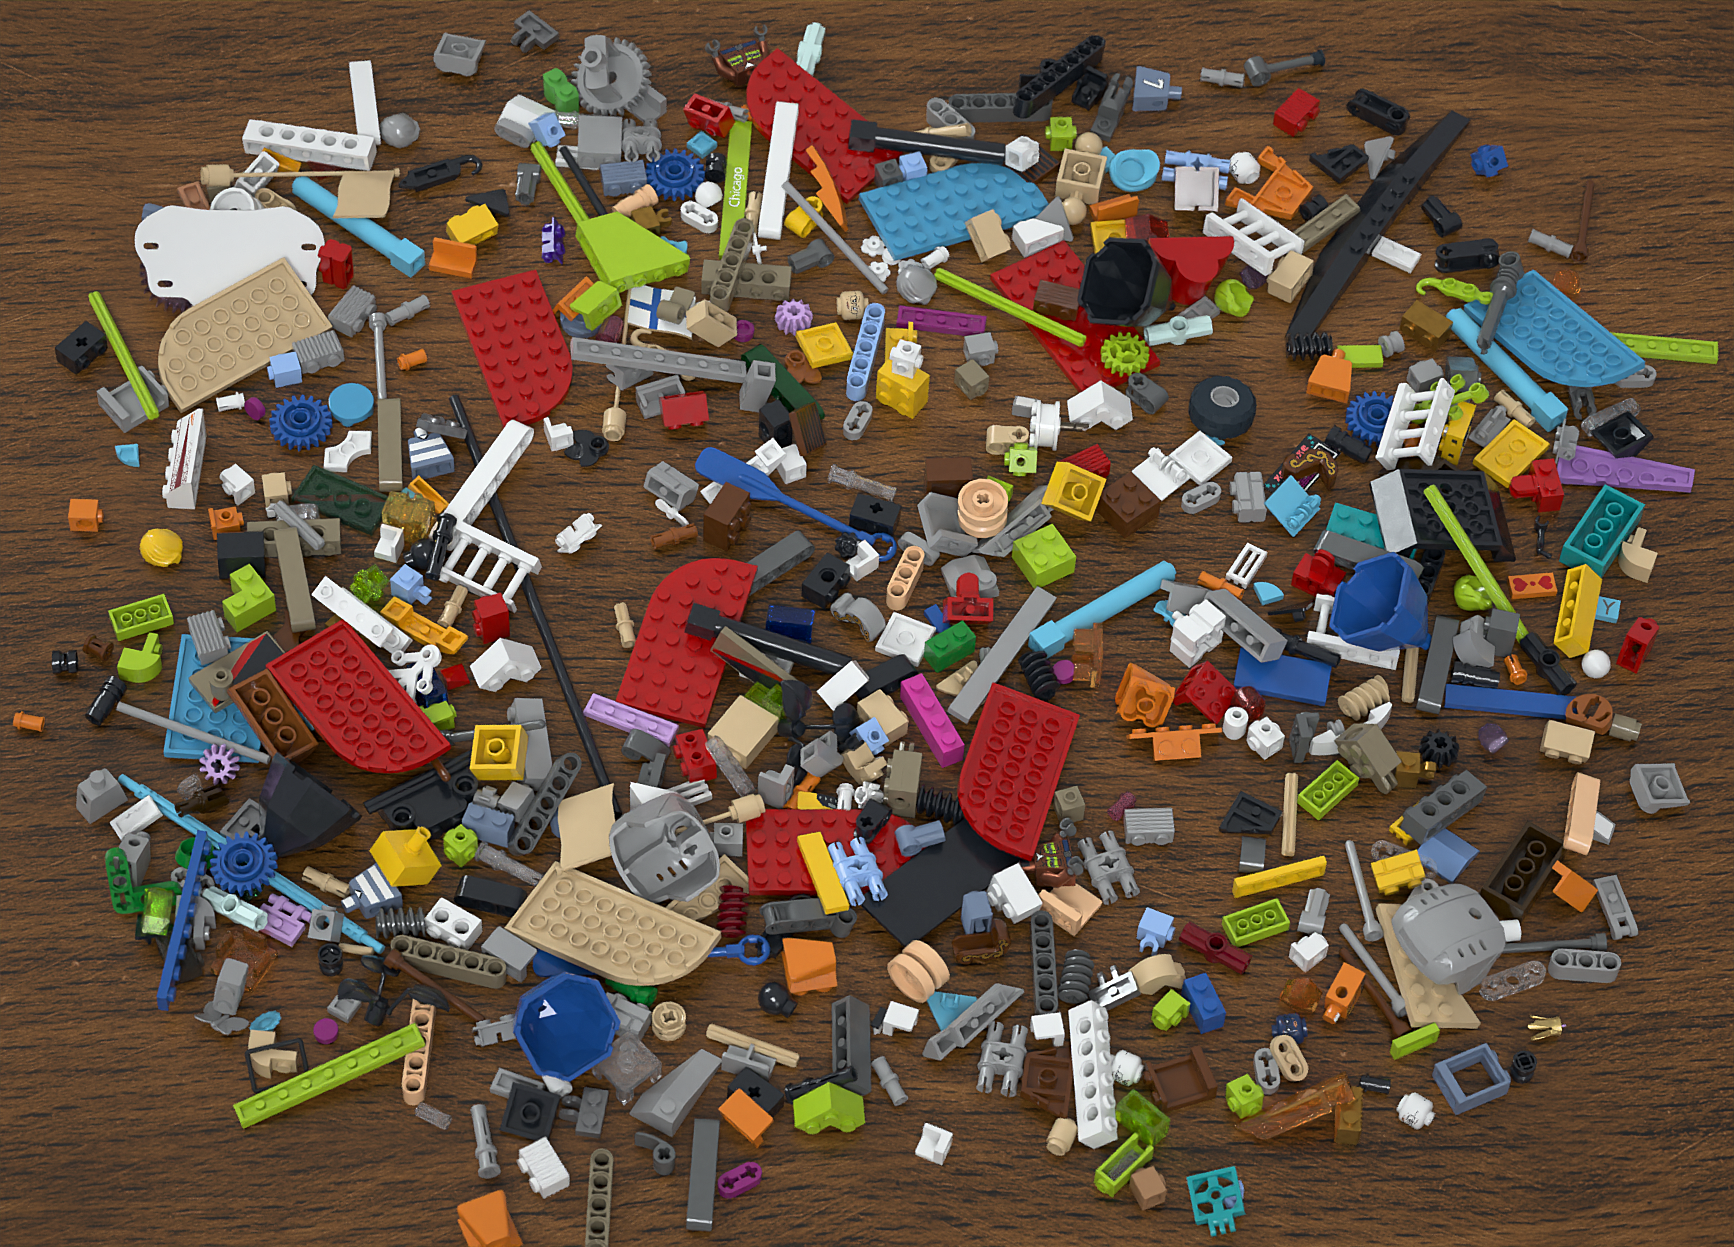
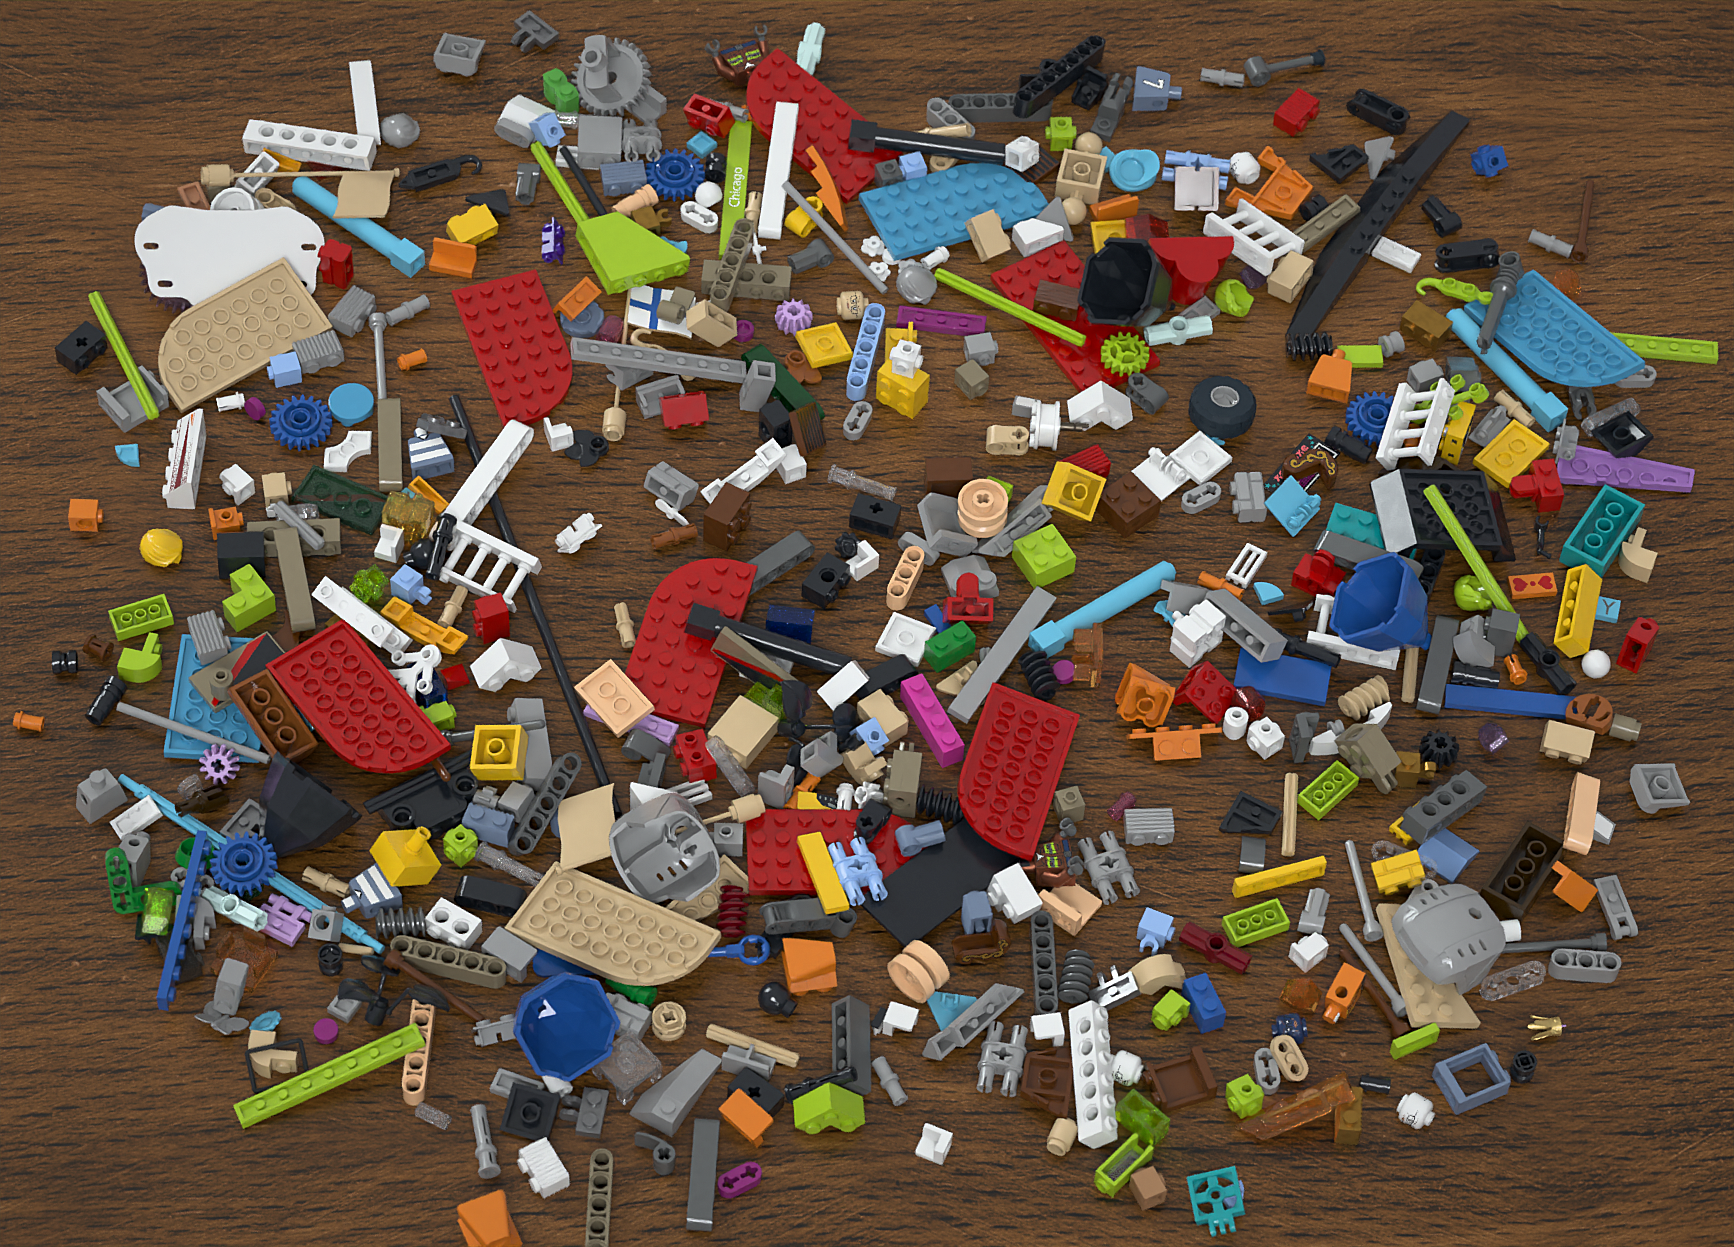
lime panel [570,281,622,331] -> none
blue piece [695,447,897,562] -> none
light grey animal [831,593,886,642] -> none
lime brick [1004,443,1037,476] -> none
none -> light nougat plate [574,659,655,738]

